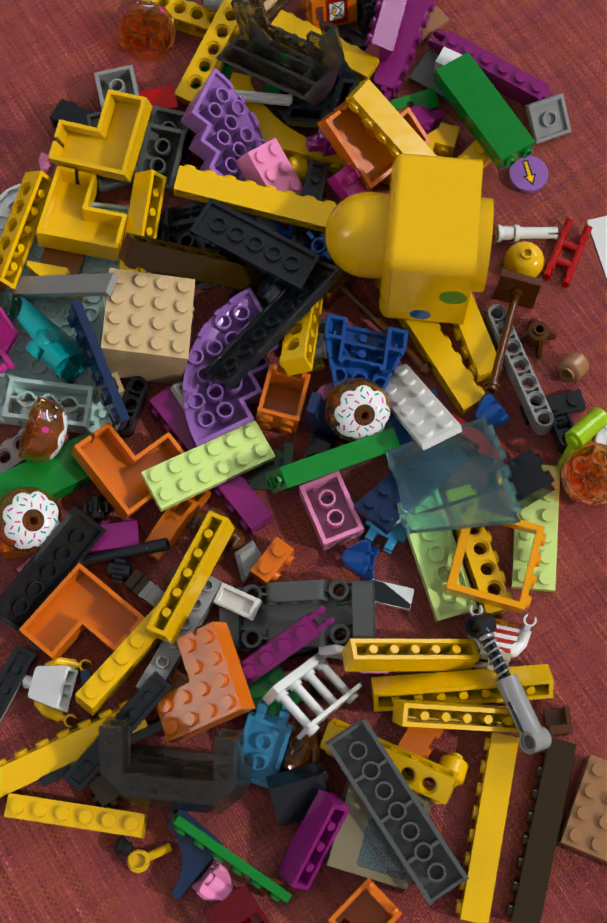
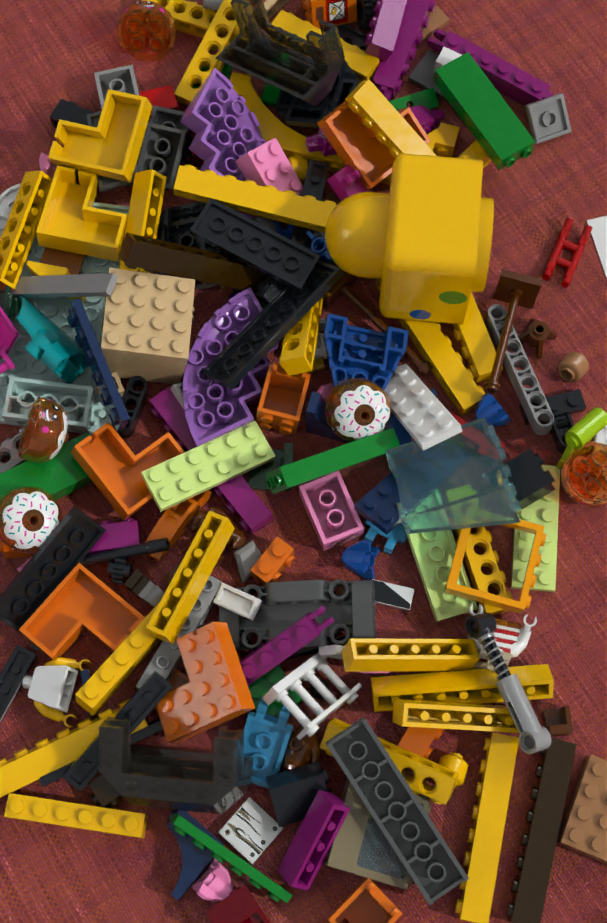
black gear [83,496,110,521] -> none
black piece [114,835,133,855] -> none
yellow plate [127,843,172,873] -> none
white axle [235,90,293,106] -> none
black piece [303,431,335,459] -> none
white pin [495,224,558,242] -> none
yellow cylinder [503,241,544,278] -> none
medium lavender tile [508,156,549,194] -> none
none -> white tile [219,797,283,864]

